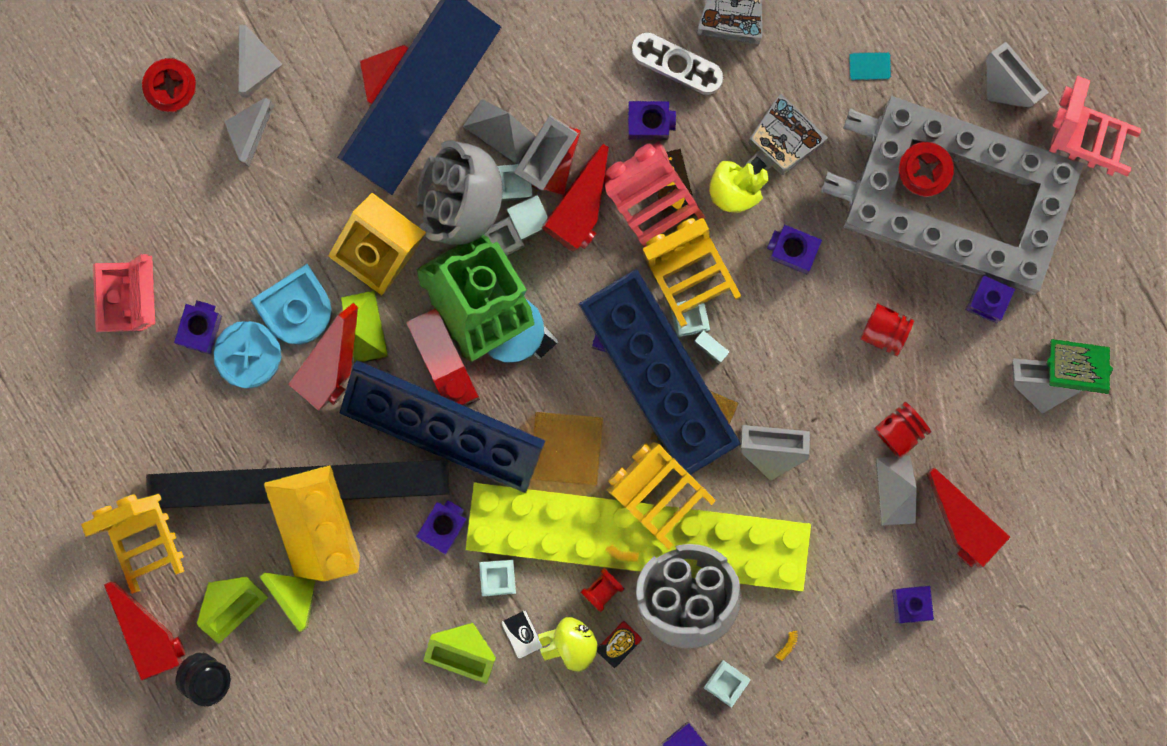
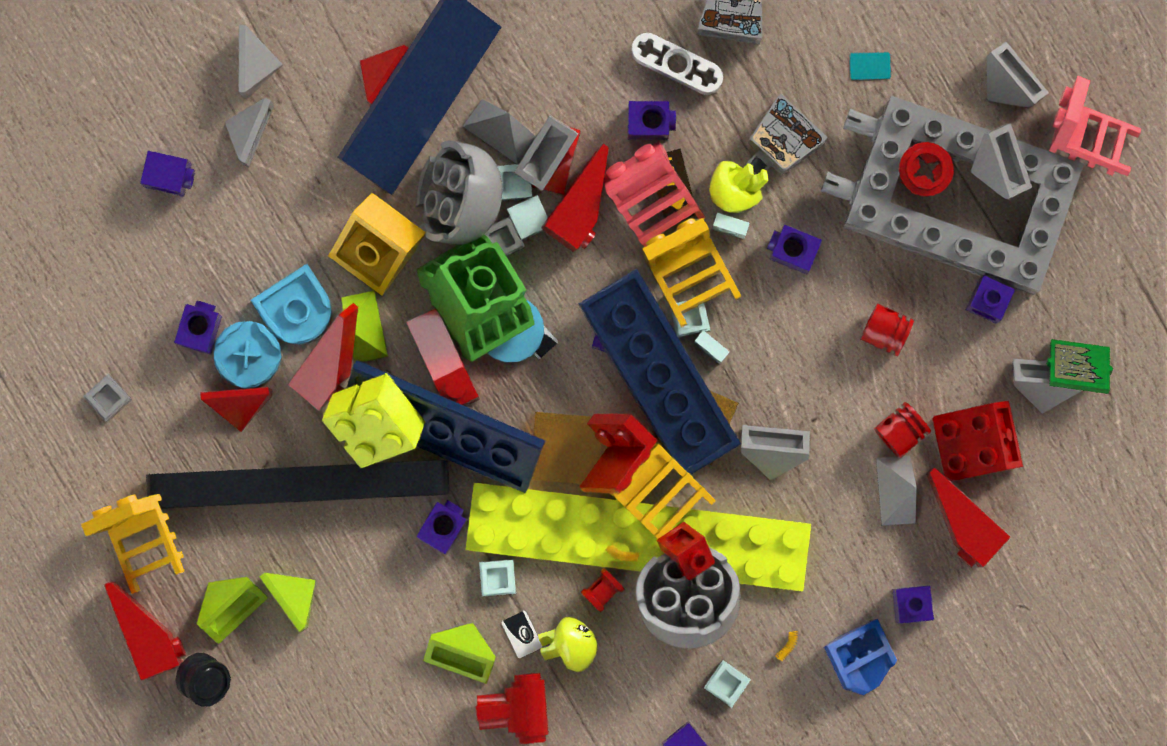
coral plate [93,254,155,332] -> none
red gear [142,58,196,112] -> none
yellow slope [264,465,360,581] -> none
sticker [597,621,642,668] -> none
none -> light grey tile [83,374,132,422]
none -> dark purple brick [140,151,195,196]
none -> red slope [200,387,272,432]
none -> neon yellow piece [322,373,425,468]
none -> red piece [476,673,549,744]
none -> red bracket [580,414,657,494]
none -> red bracket [656,522,715,580]
none -> light aqua tile [712,212,750,239]
none -> blue slope [824,619,897,695]
none -> red bracket [932,401,1023,482]
none -> light grey slope [970,123,1032,199]

